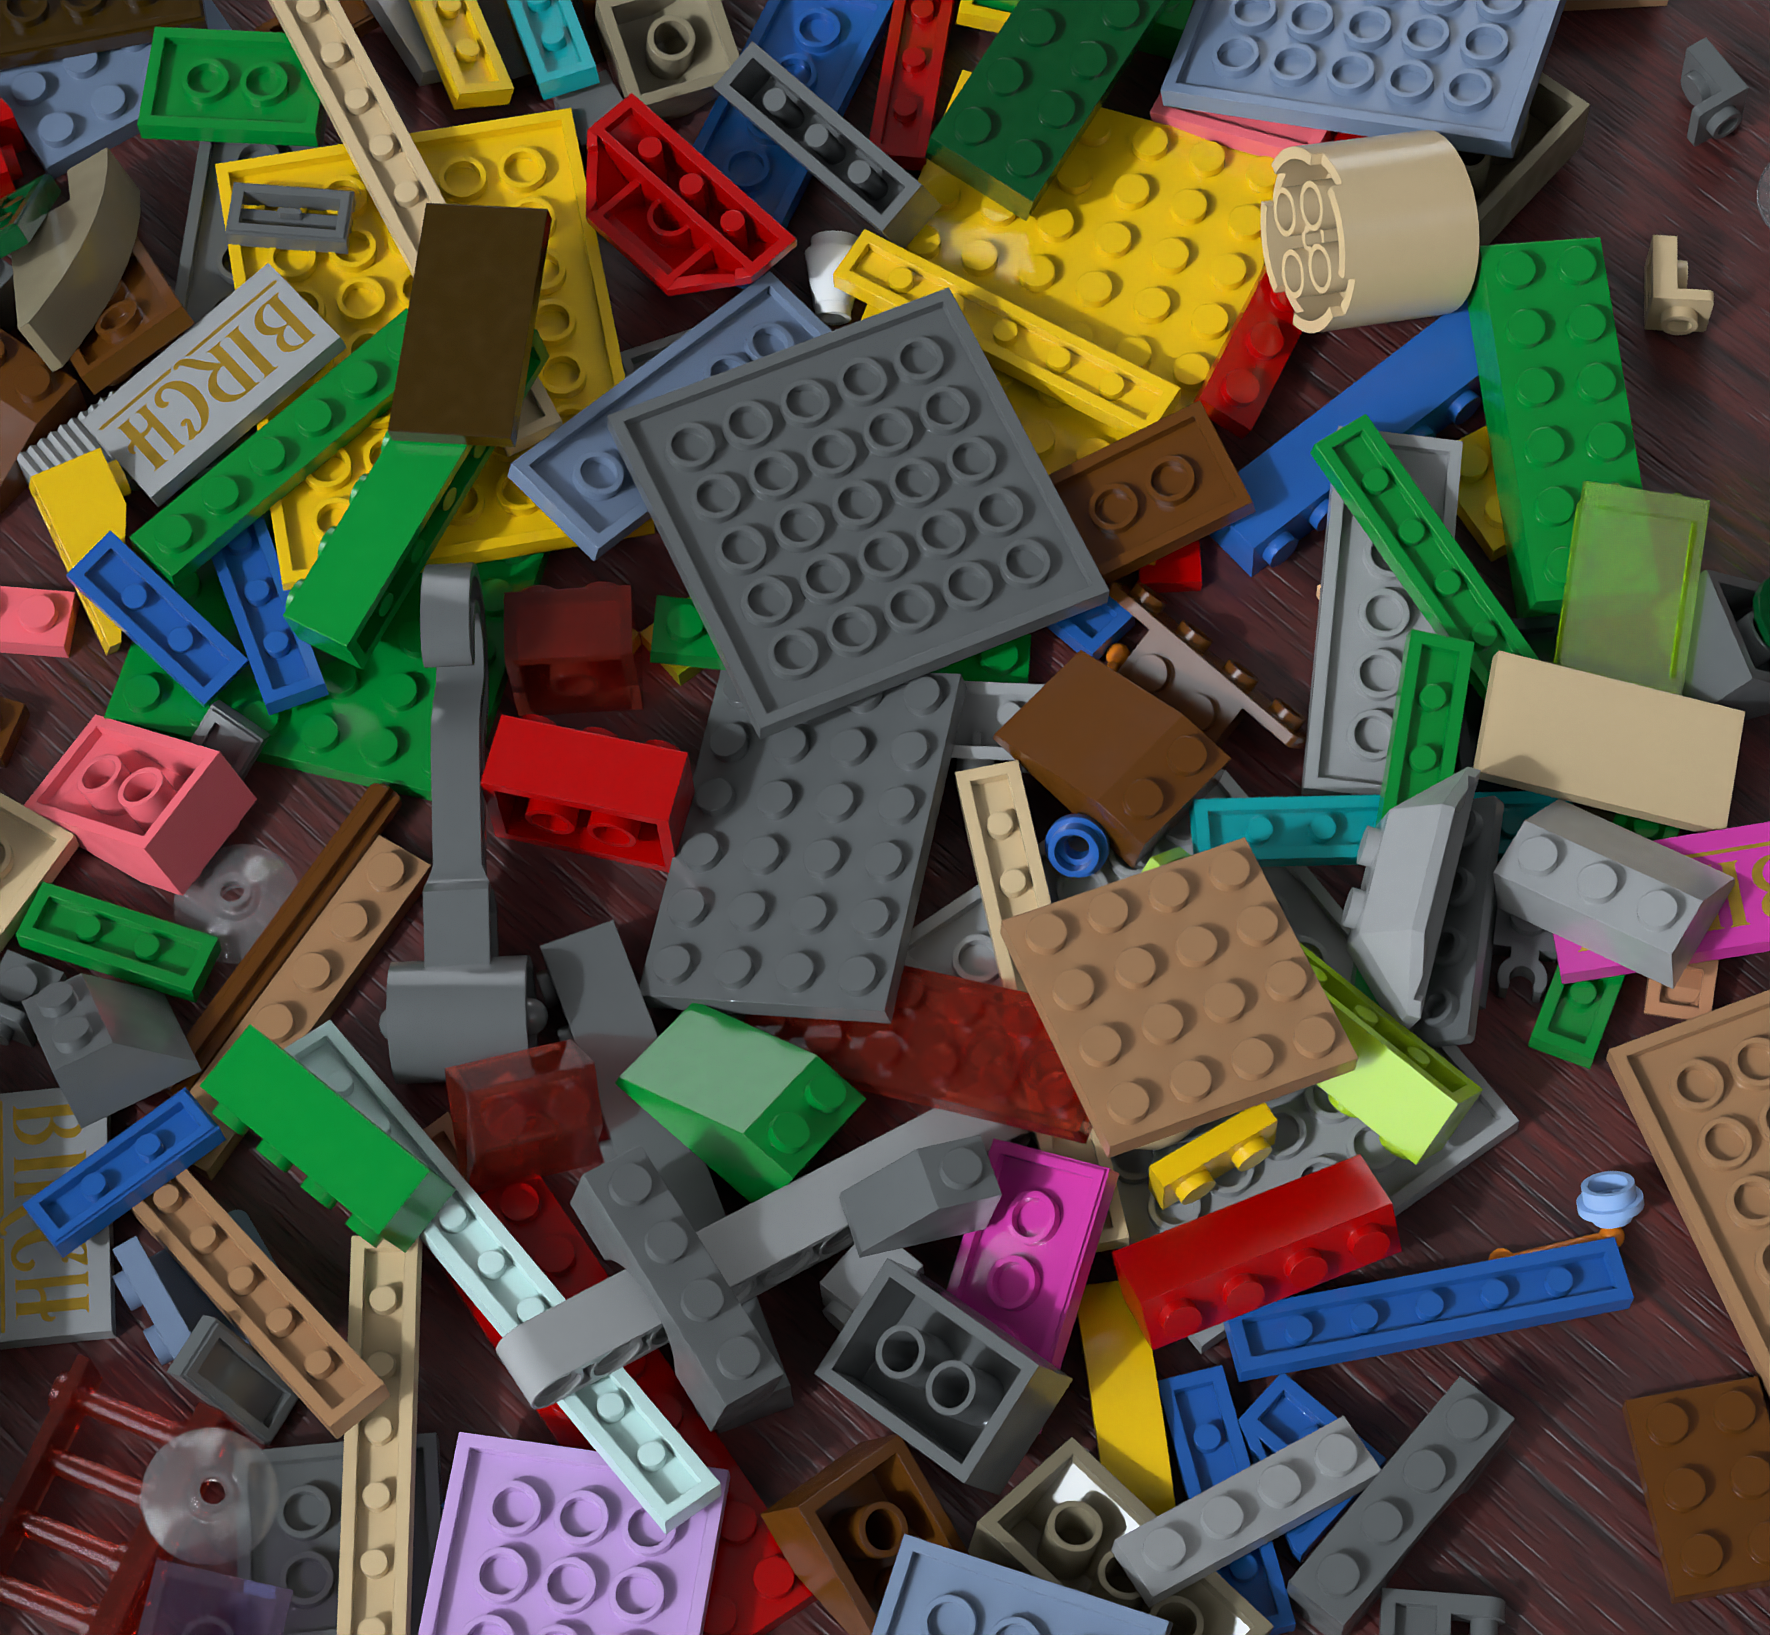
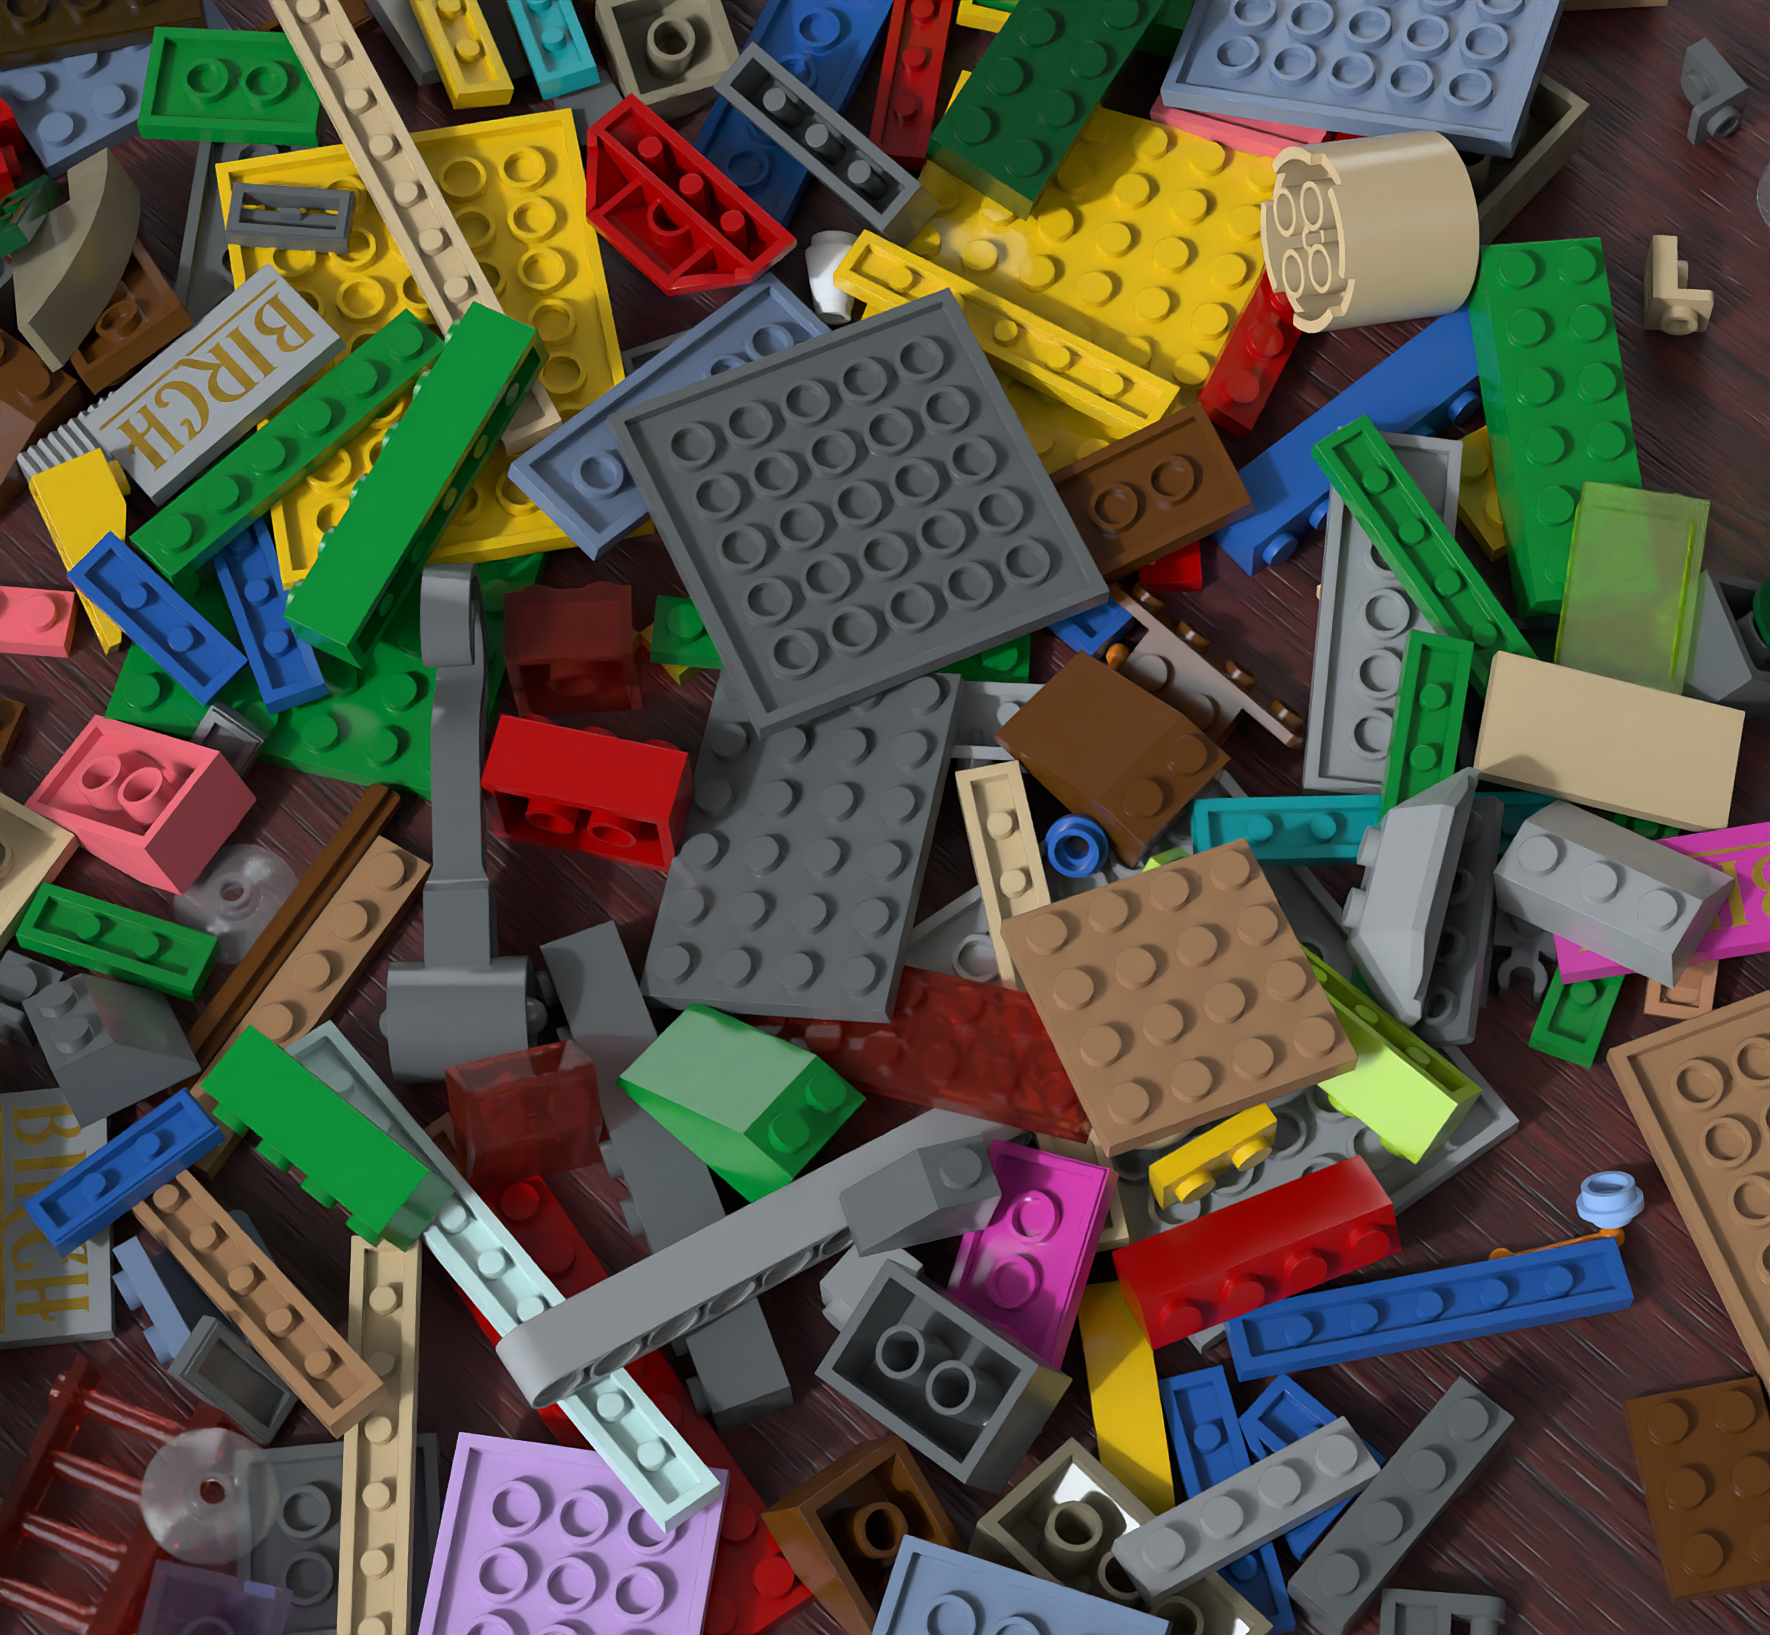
dark brown tile [388,203,552,447] -> none
dark grey arch [570,1144,784,1431] -> none

